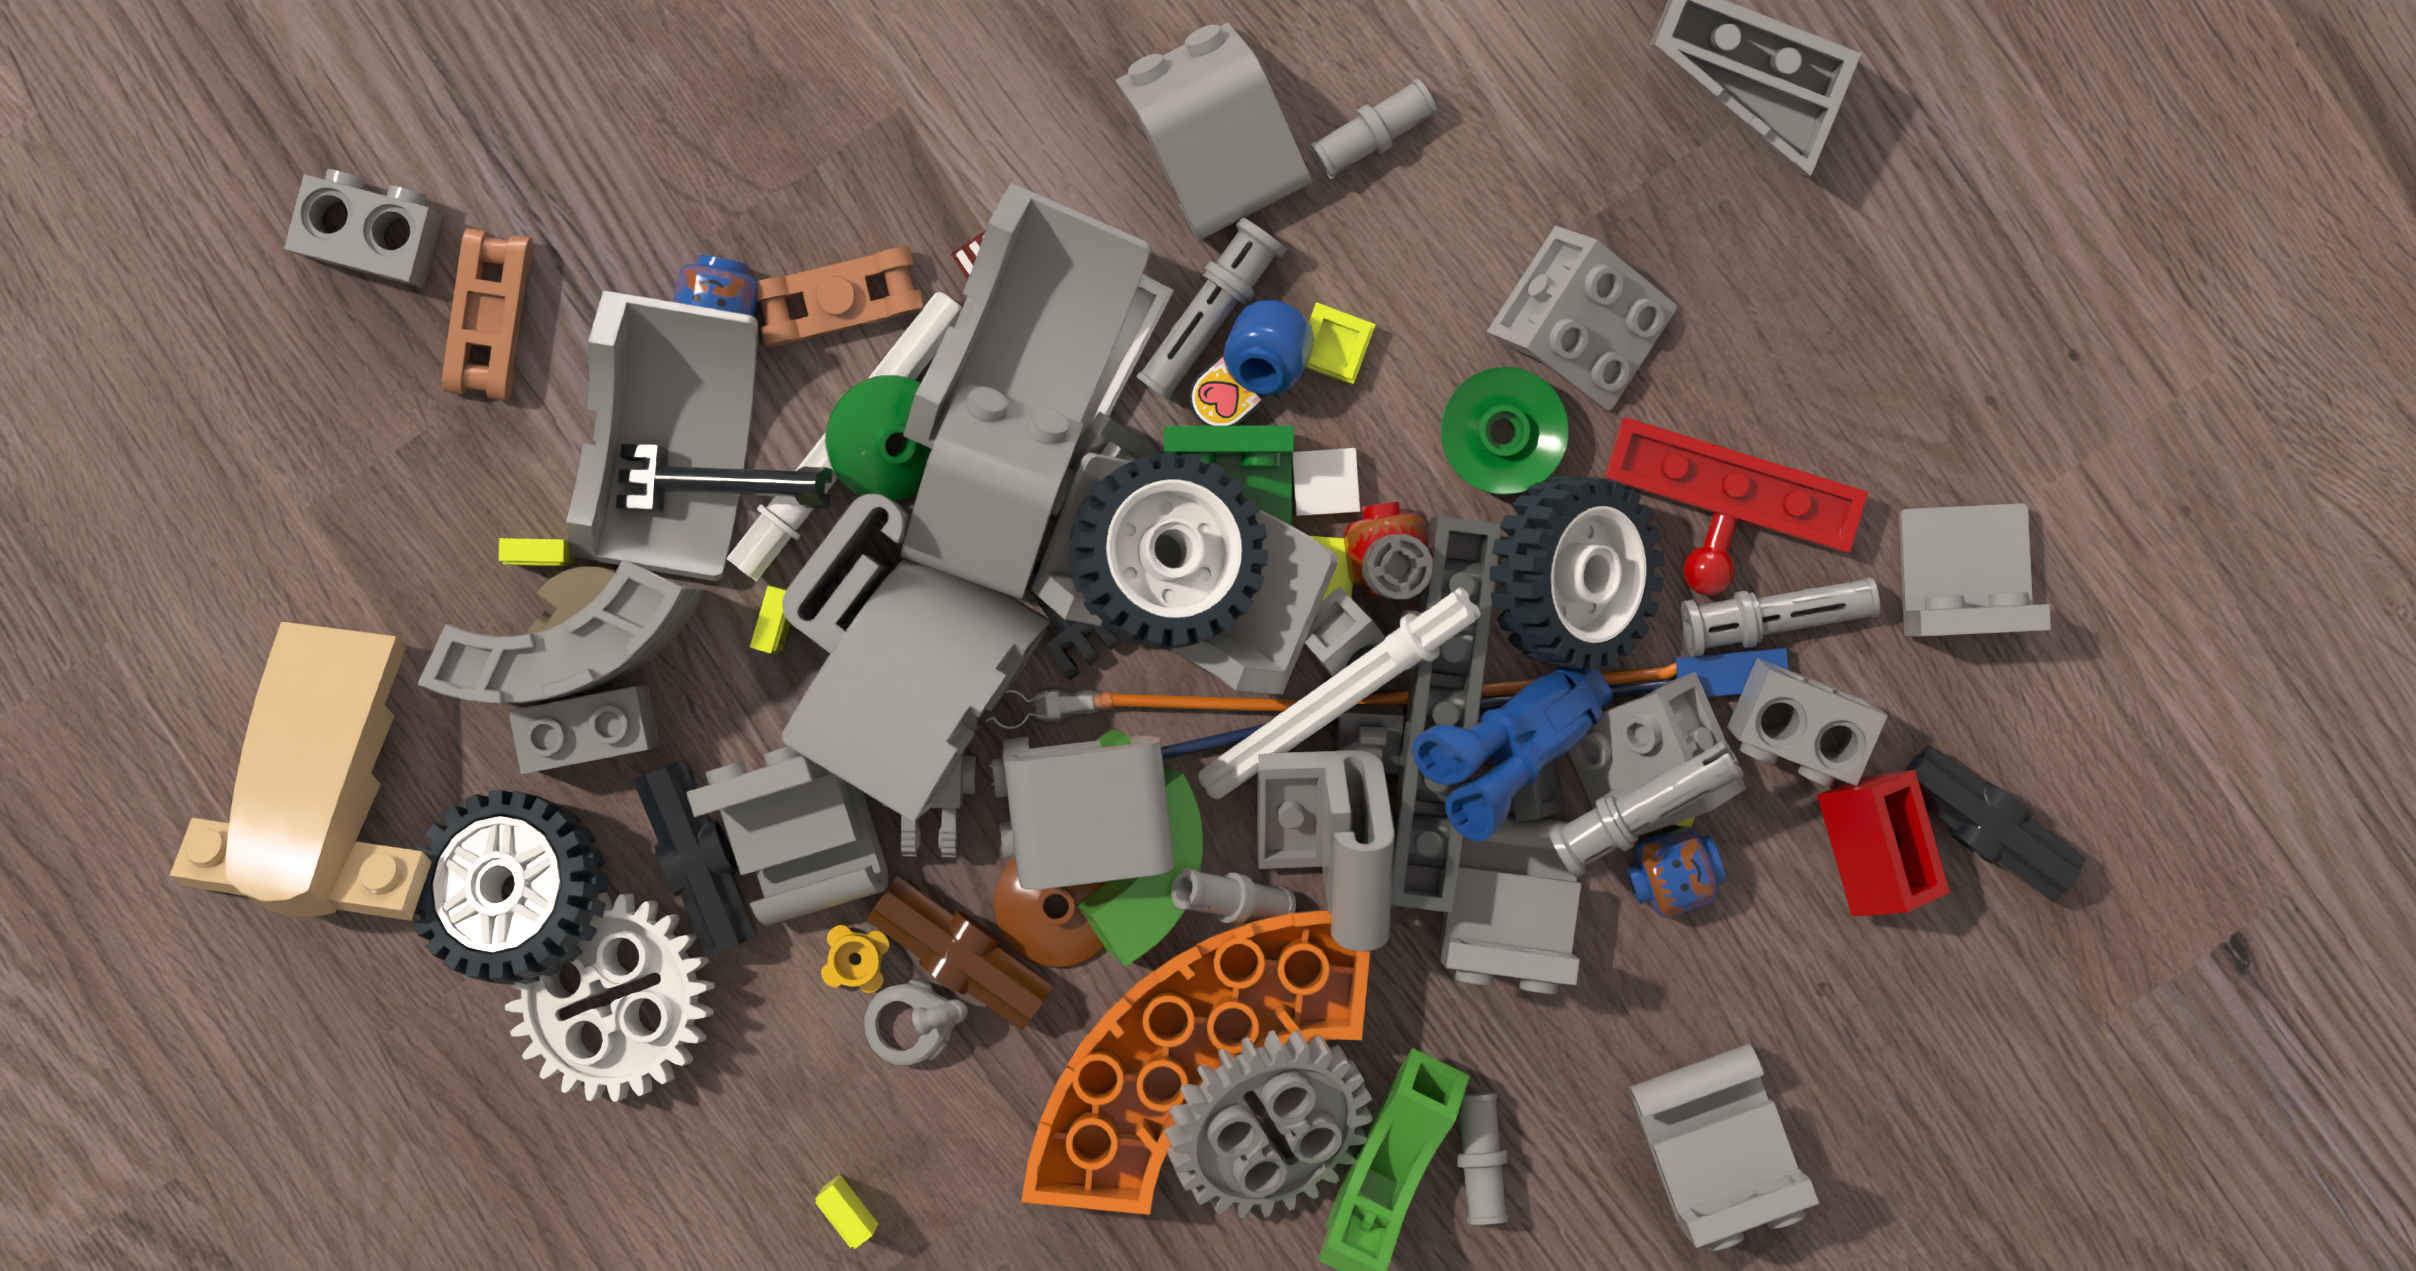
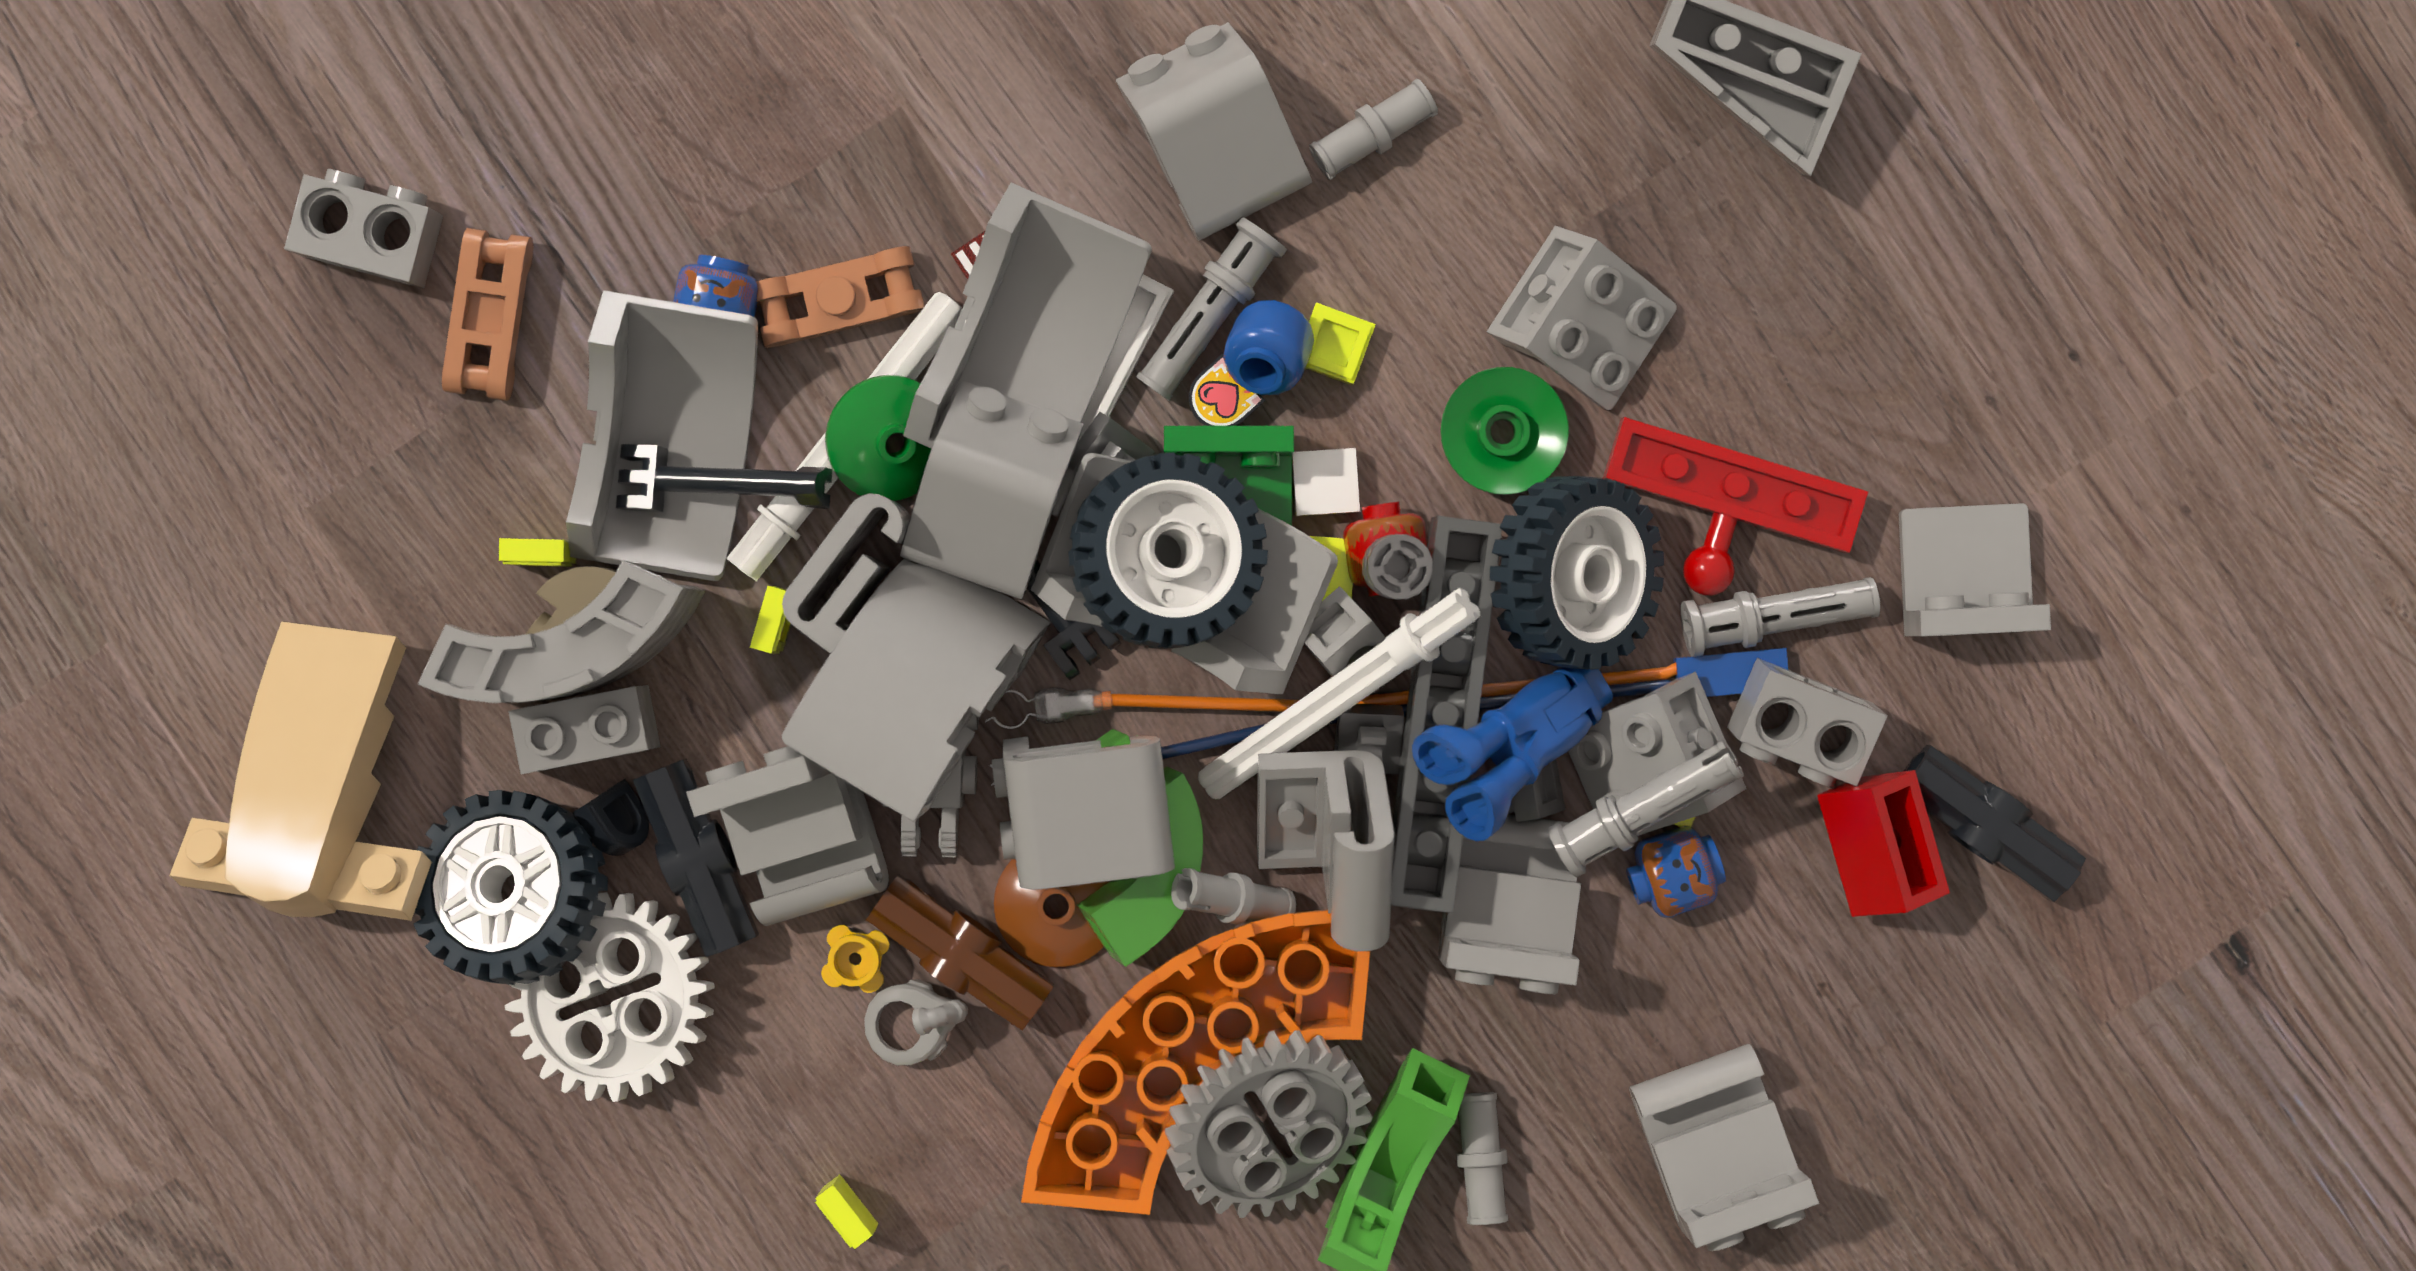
none -> black tile [572,779,649,856]

